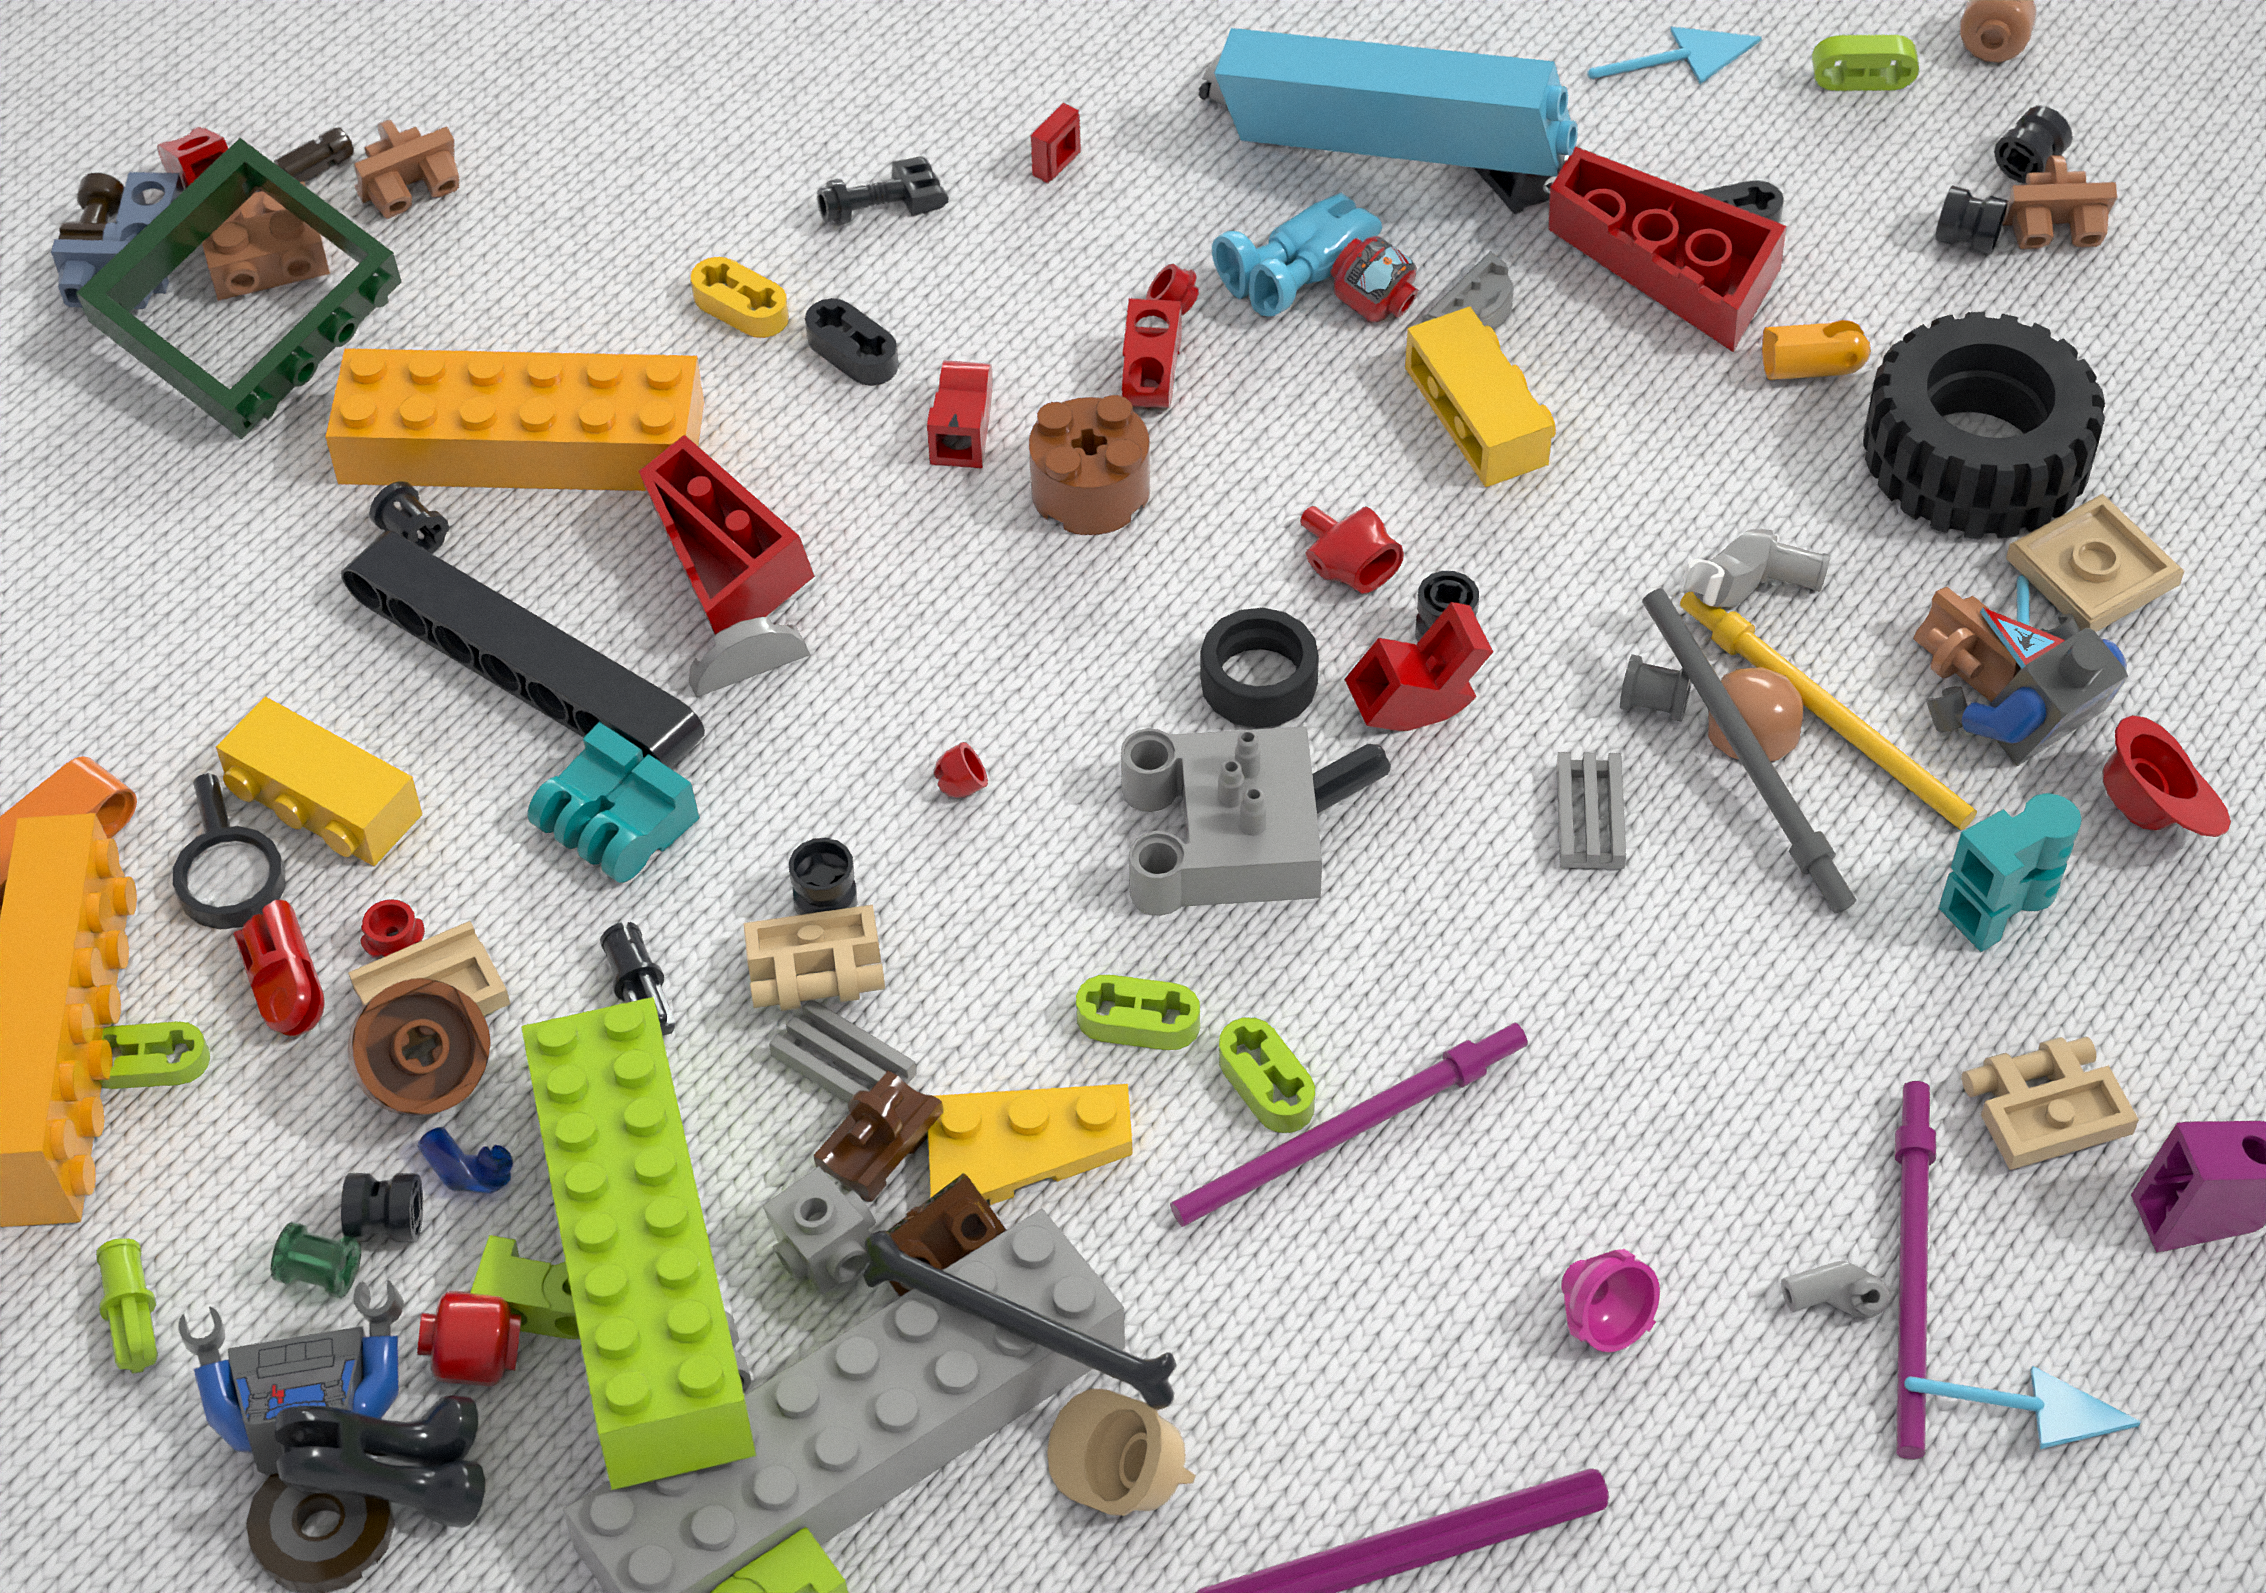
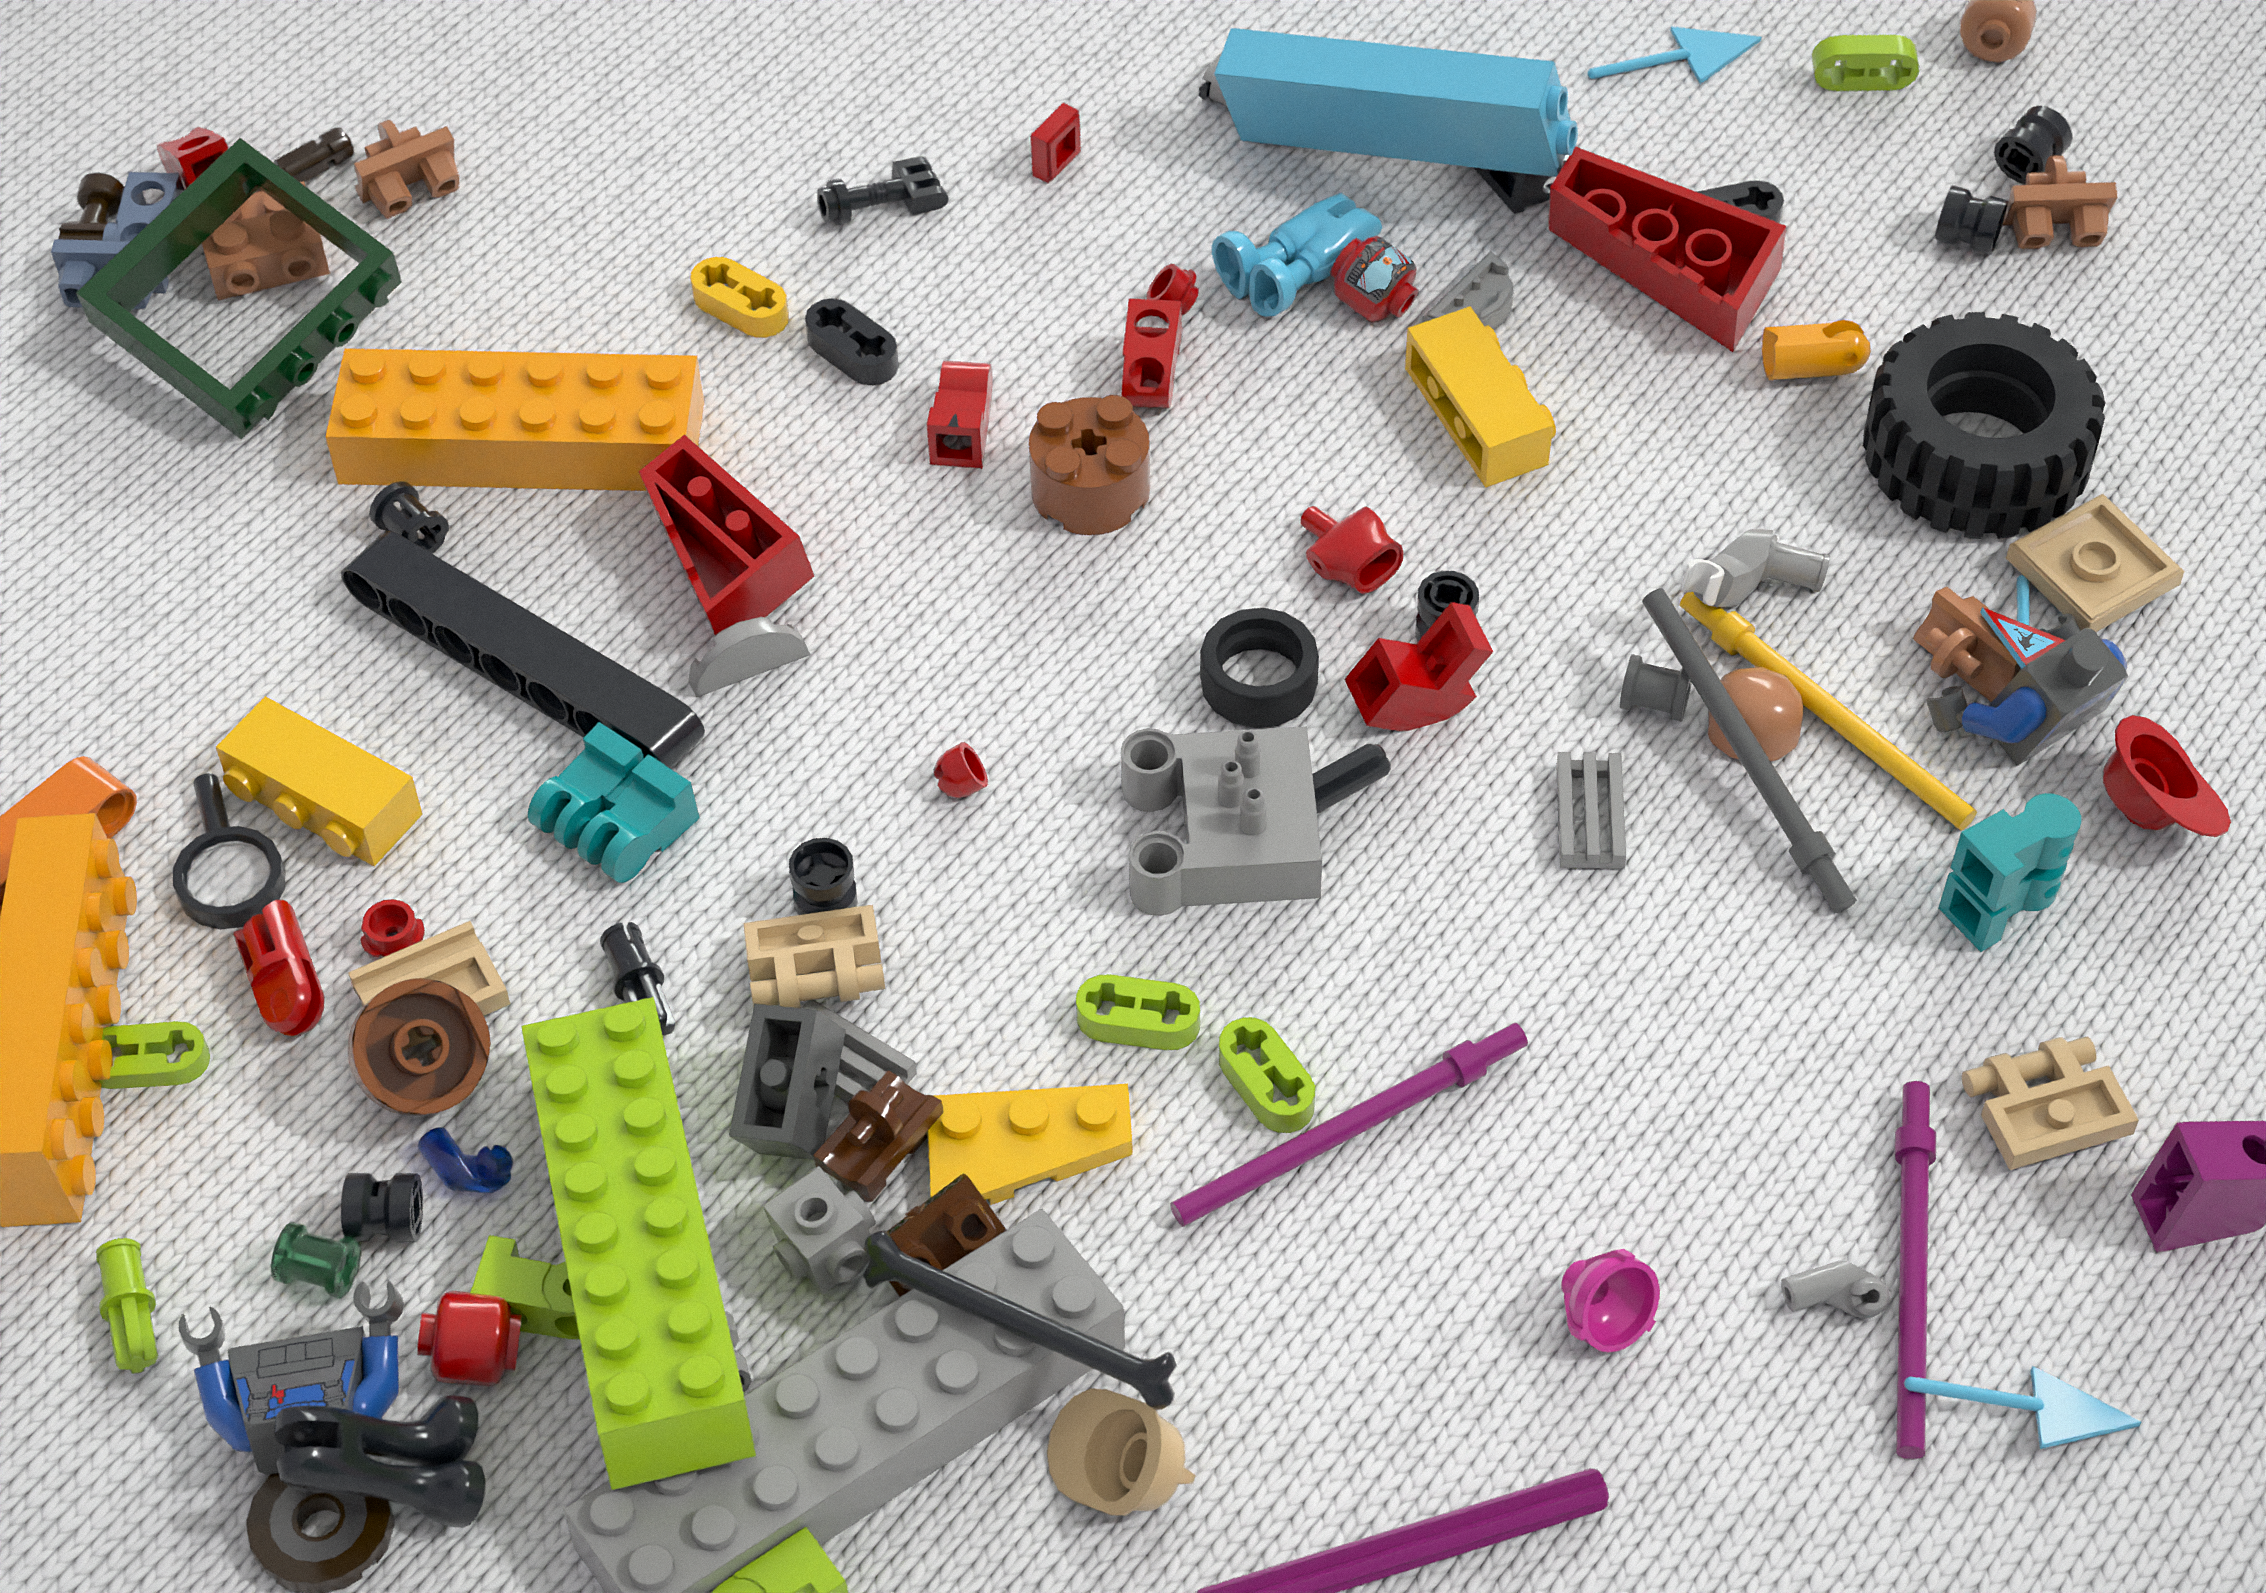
none -> dark grey brick [729,1004,846,1160]

